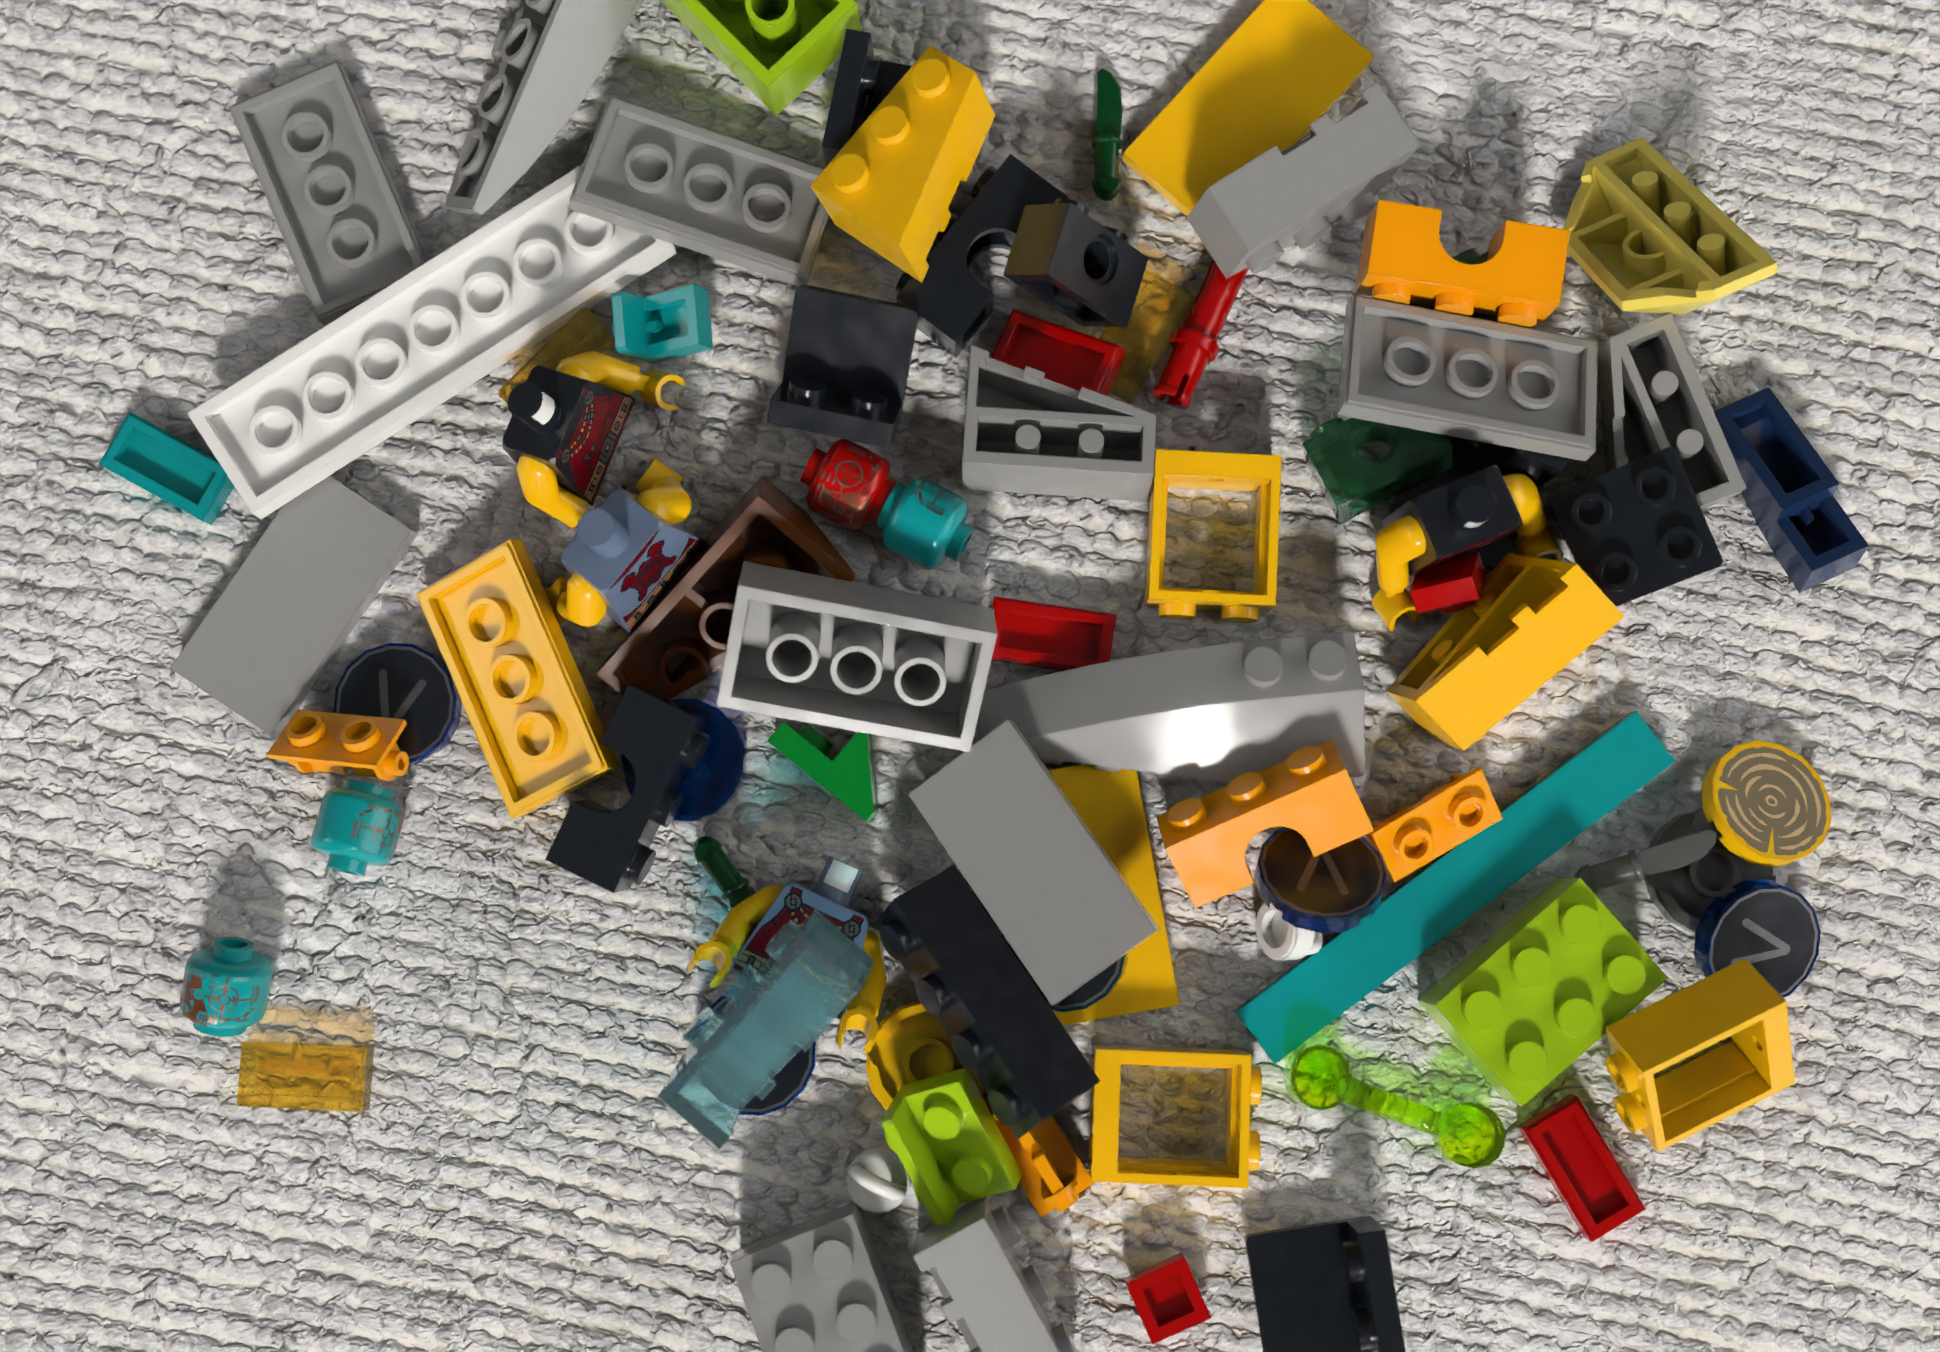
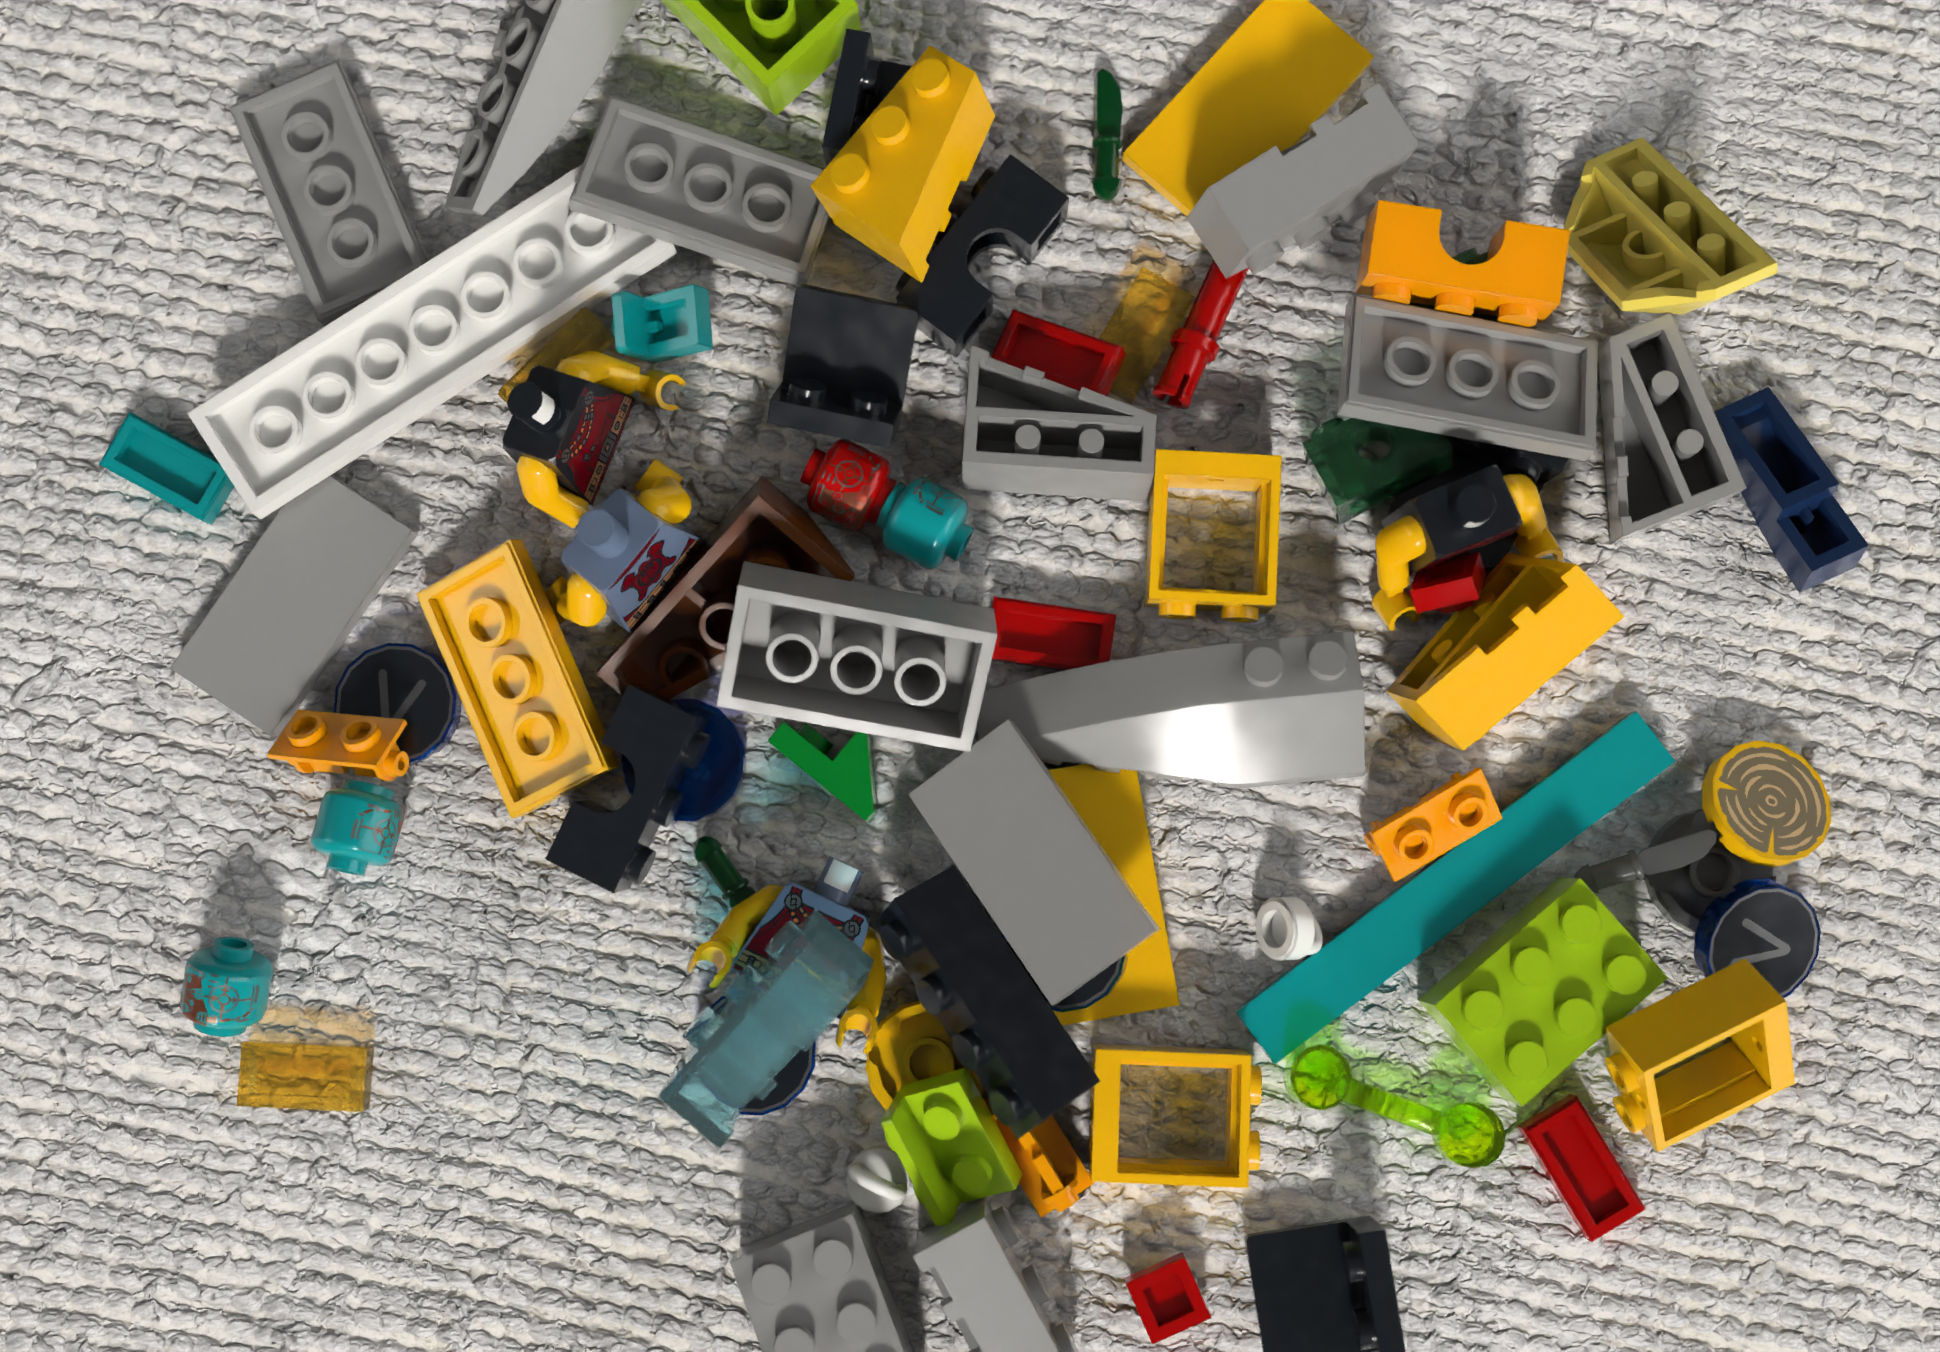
black brick [1003,198,1149,327] -> none
light orange arch [1156,740,1374,908] -> none
black tile [1255,827,1387,933] -> none
black bracket [1548,447,1723,607] -> none

